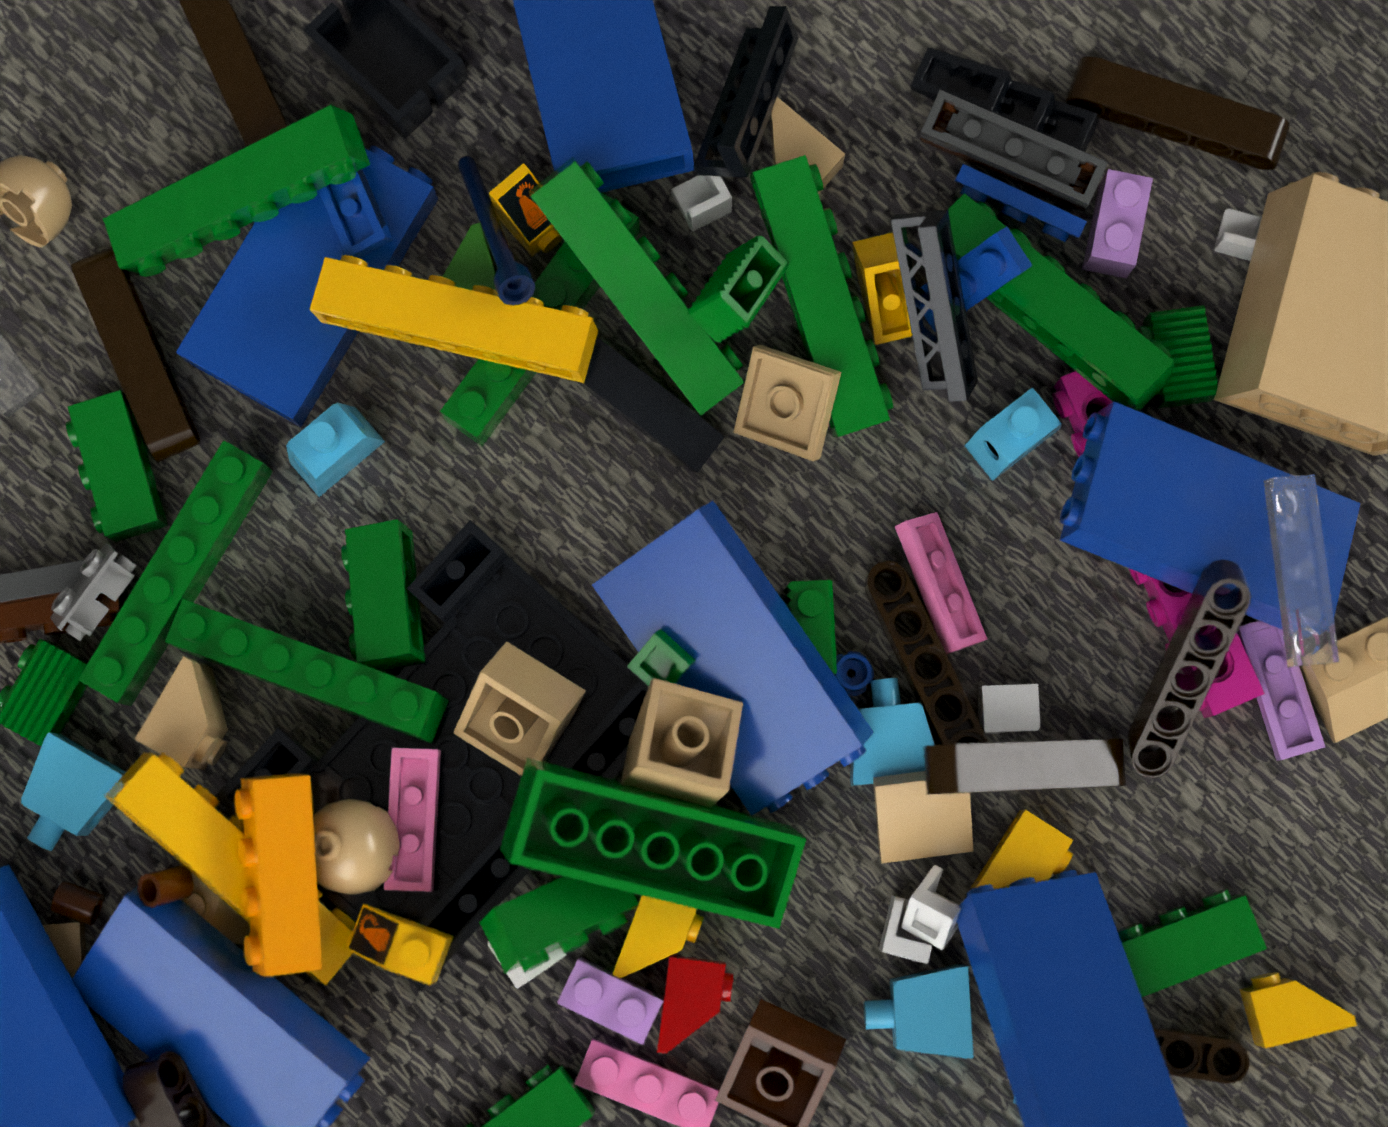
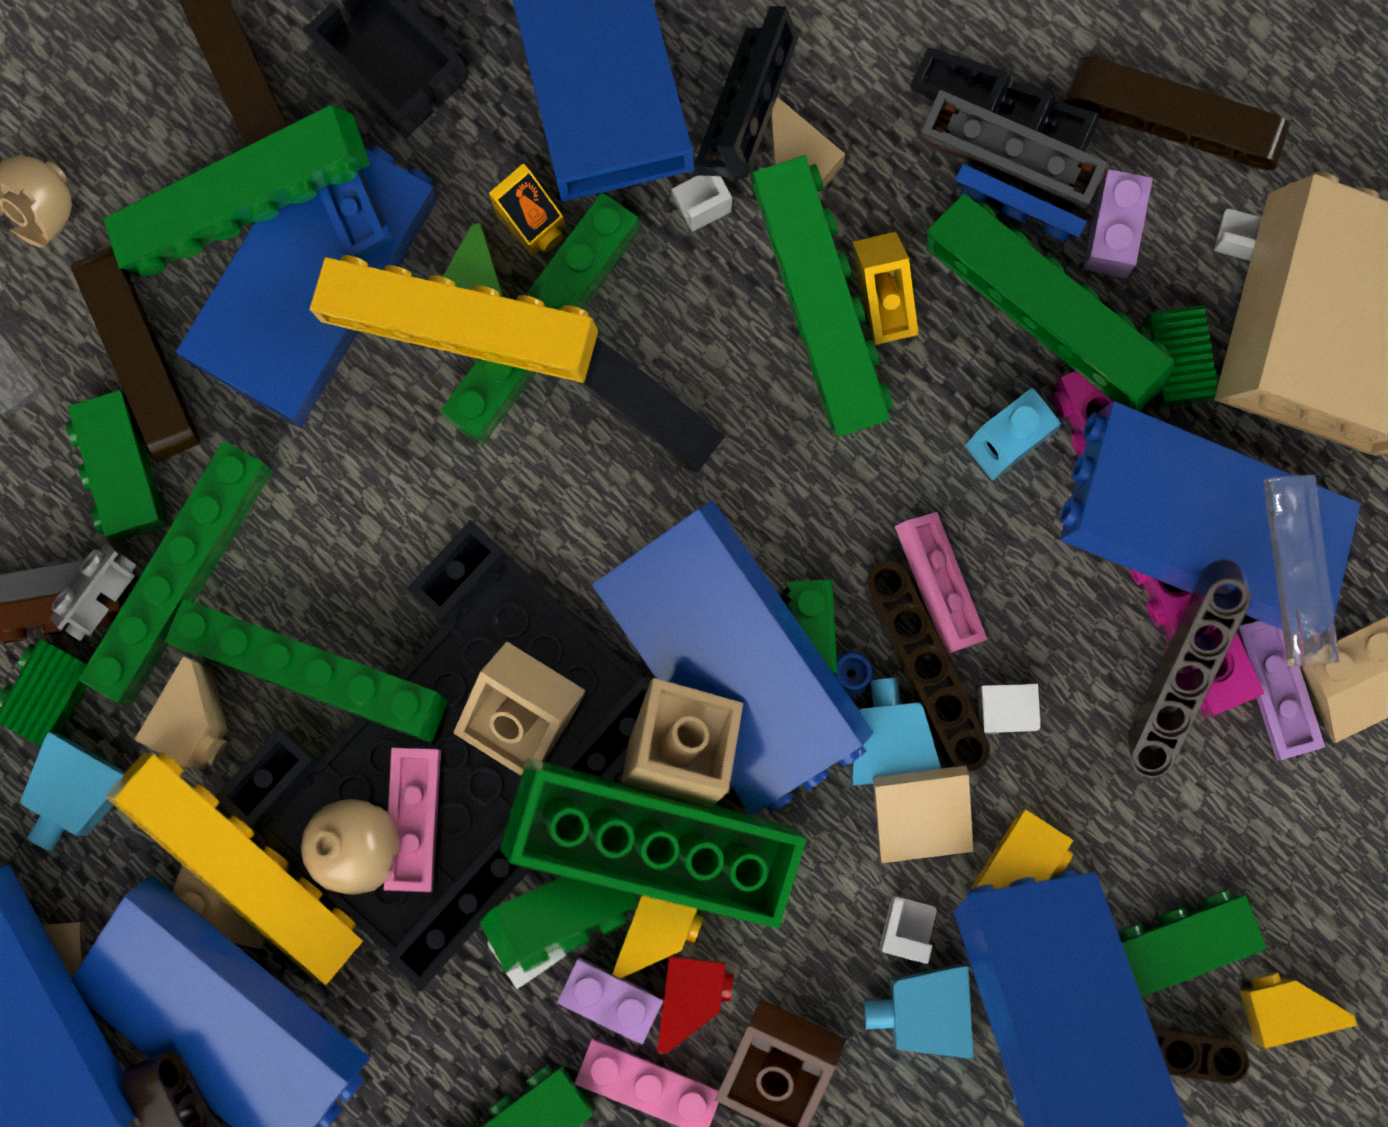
reddish brown hinge [51,880,105,926] -> none
reddish brown hinge [138,865,194,907] -> none
light orange brick [235,773,322,977] -> none
medium azure torso [286,402,385,497] -> none
green brick [341,519,425,671] -> none
yellow slope [346,904,454,985] -> none
dark blue piece [458,156,535,305] -> none
green brick [529,157,744,416] -> none
green tile [627,629,695,686] -> none
green brick [688,236,788,343] -> none
tan tile [733,345,841,461] -> none
black fence [891,210,978,402] -> none
white panel [901,865,961,950] -> none
blue plate [919,226,1033,332] -> none
beam [924,739,1126,795] -> none

